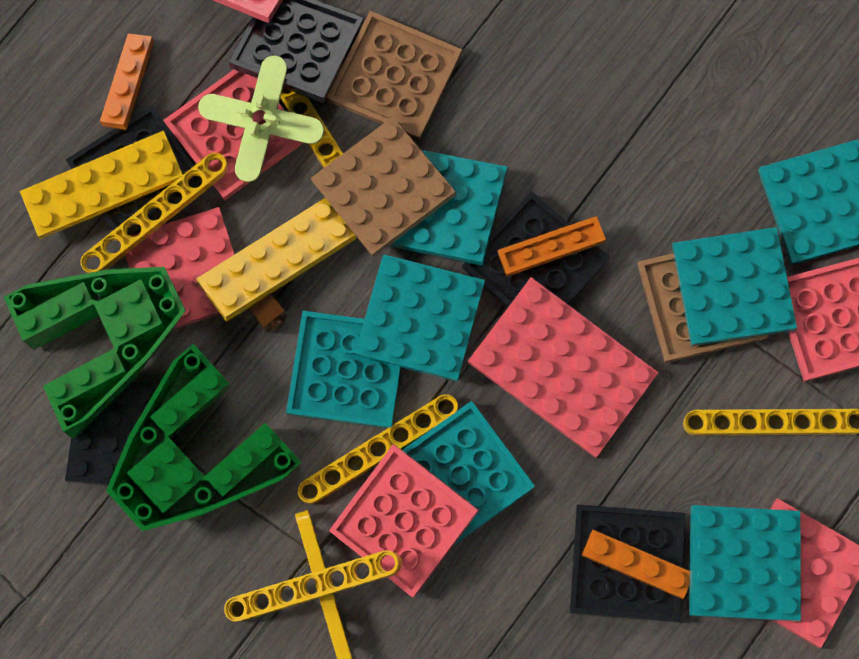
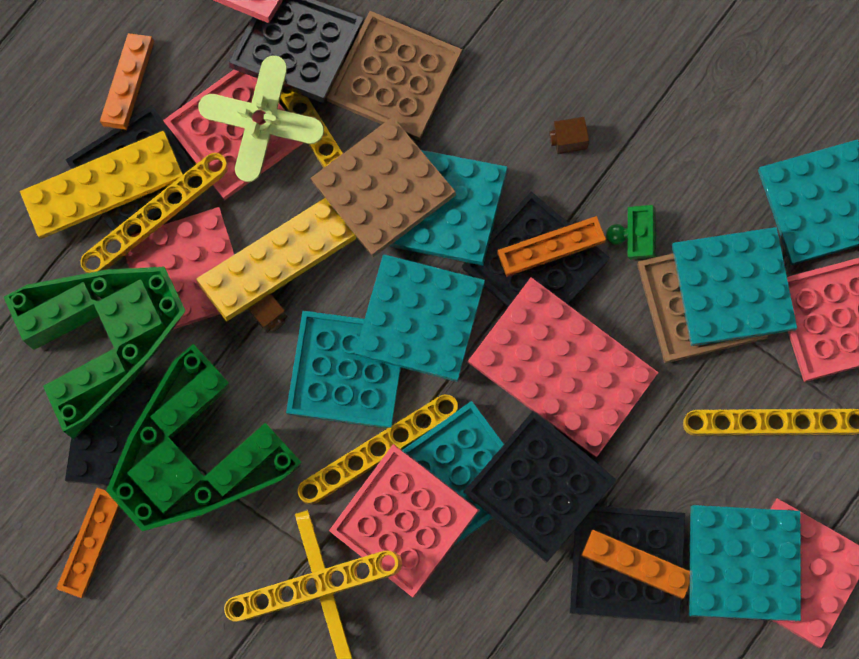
none -> orange plate [56,488,120,599]
none -> black plate [463,411,617,564]
none -> reddish brown brick [549,117,589,154]
none -> green plate [606,205,656,260]

